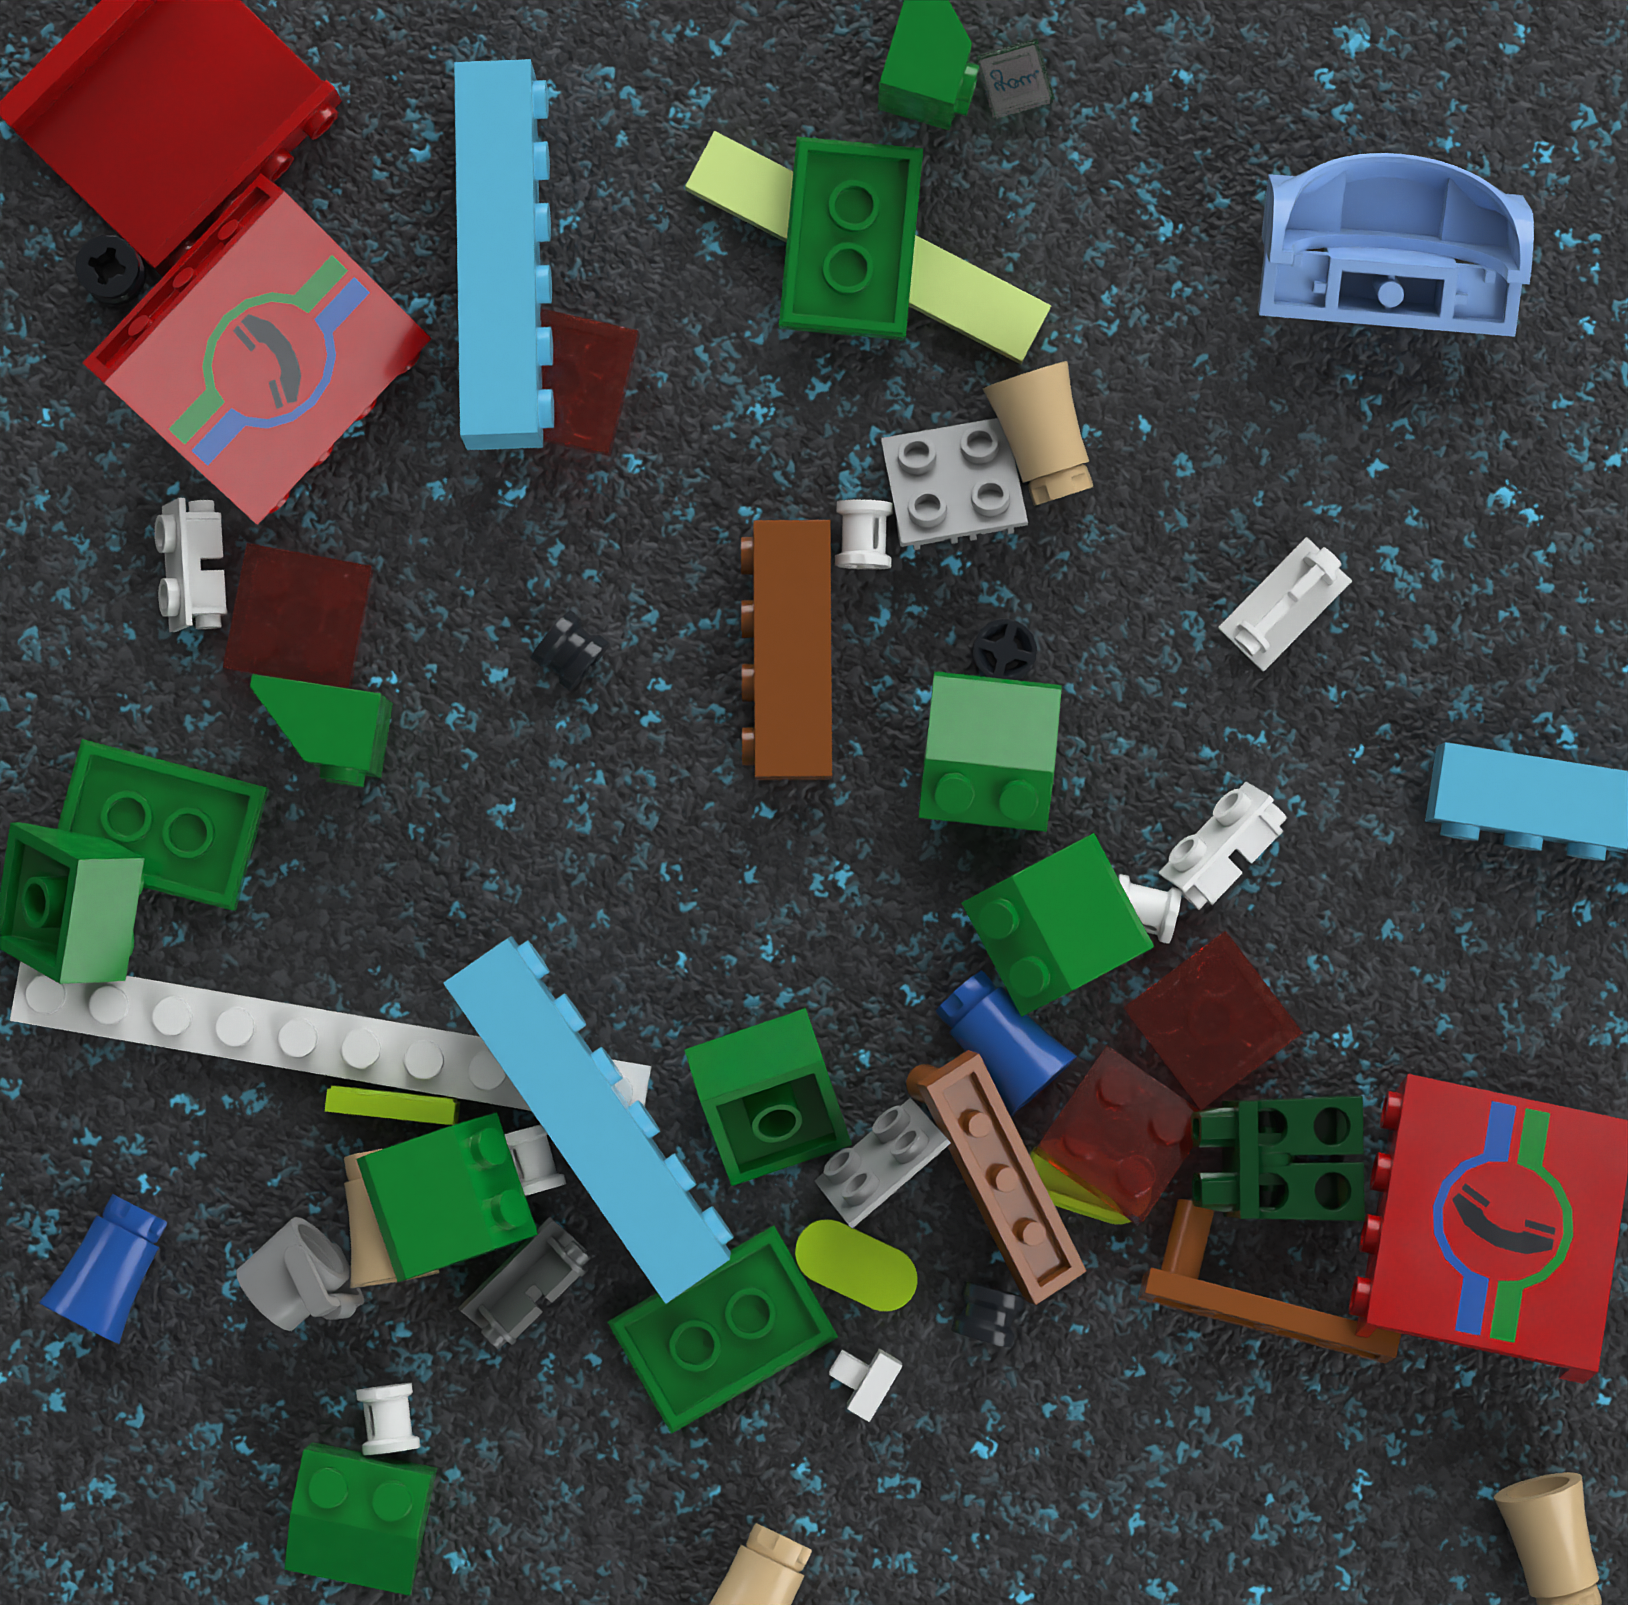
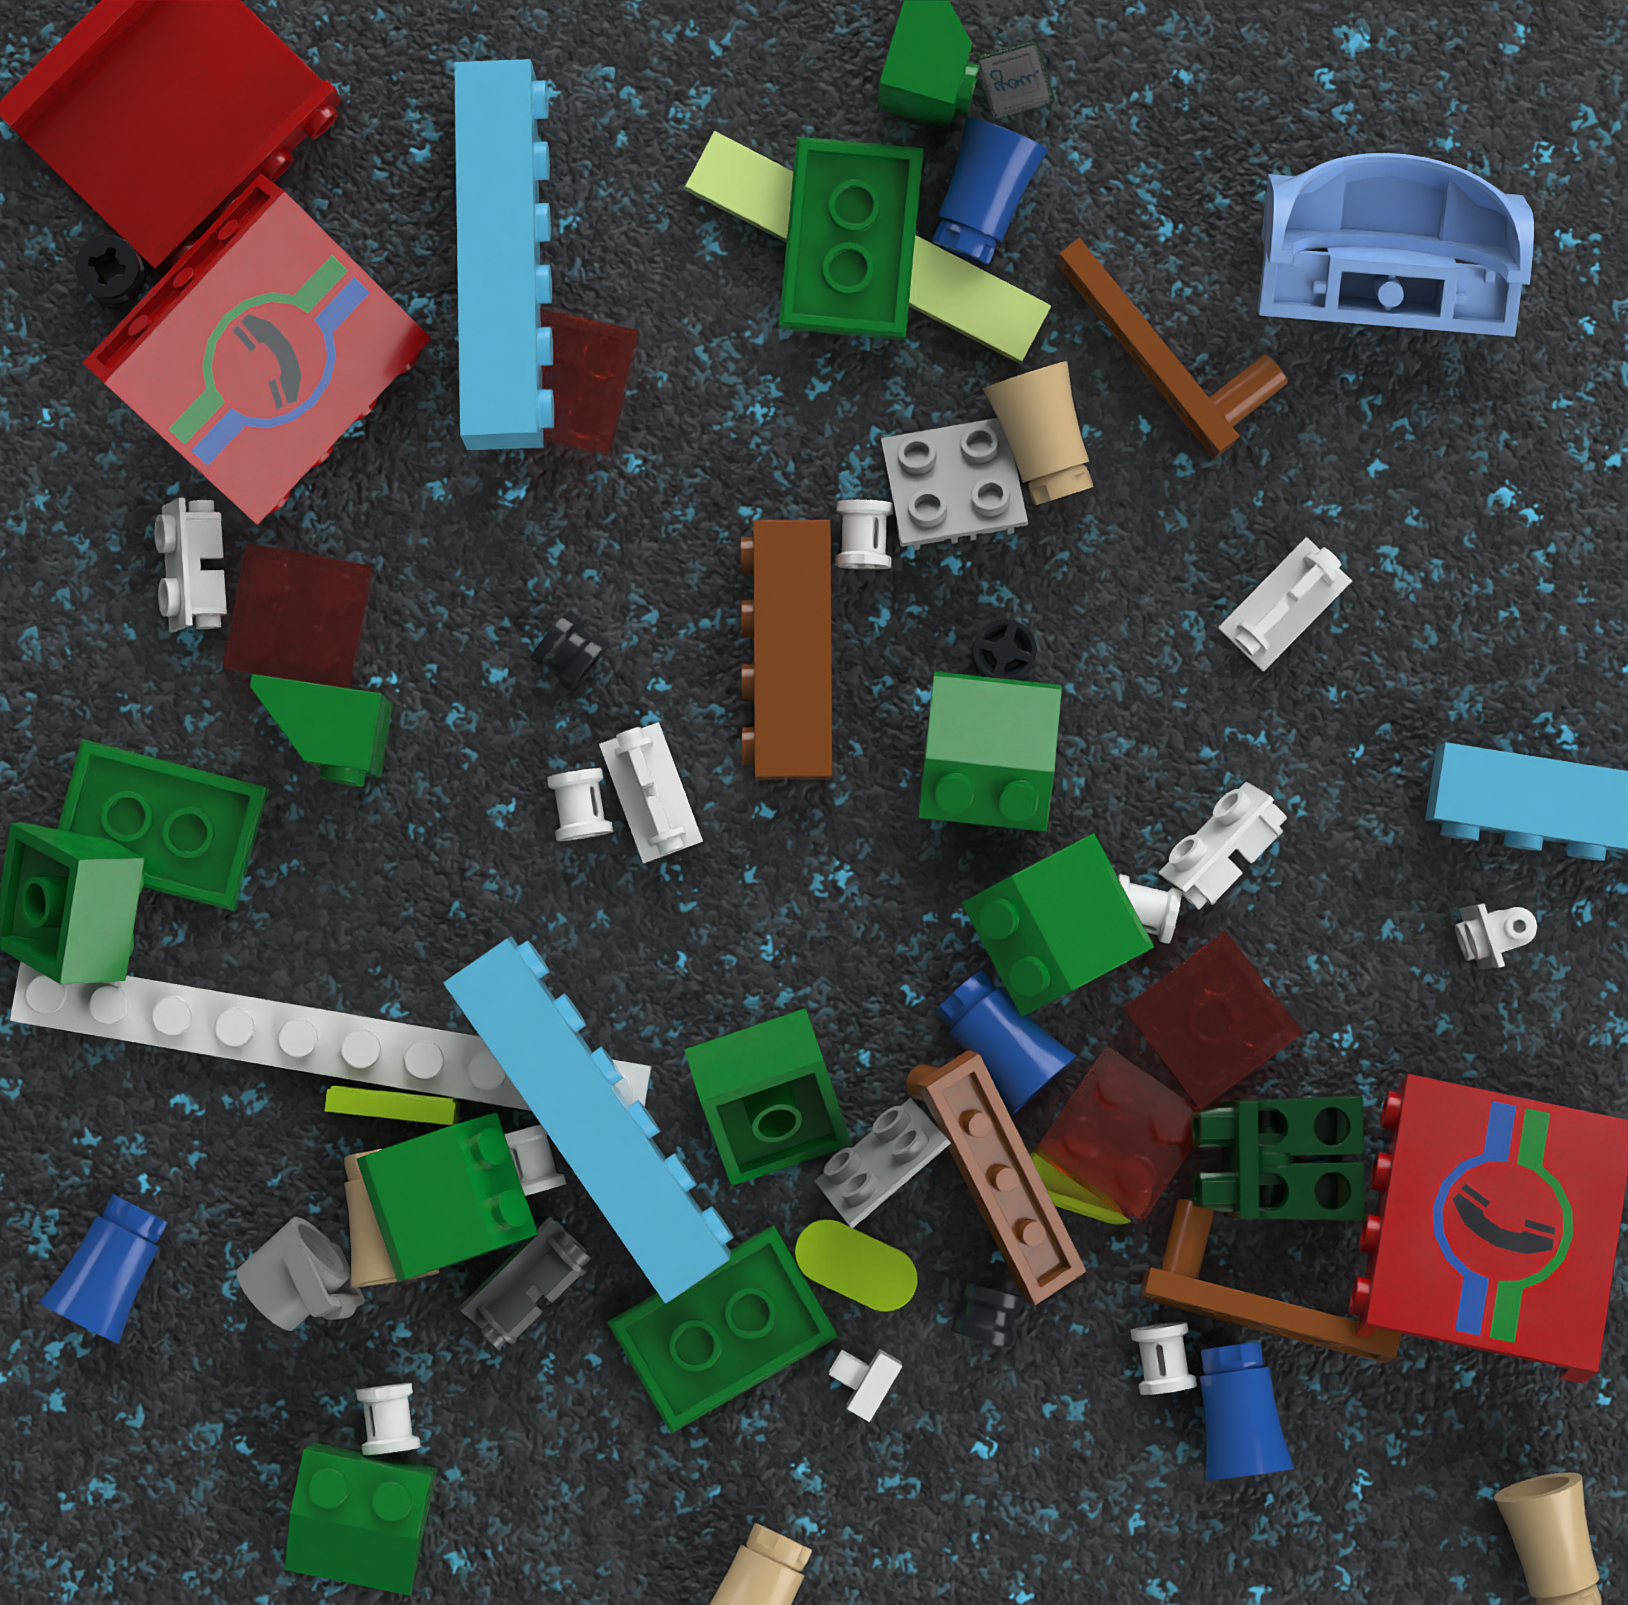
none -> white bush [547,768,613,841]
none -> white hinge [599,722,703,864]
none -> blue plant [932,118,1048,265]
none -> dark orange piece [1055,238,1288,460]
none -> white bush [1130,1322,1197,1395]
none -> blue plant [1199,1342,1295,1481]
none -> white hinge [1455,904,1537,970]

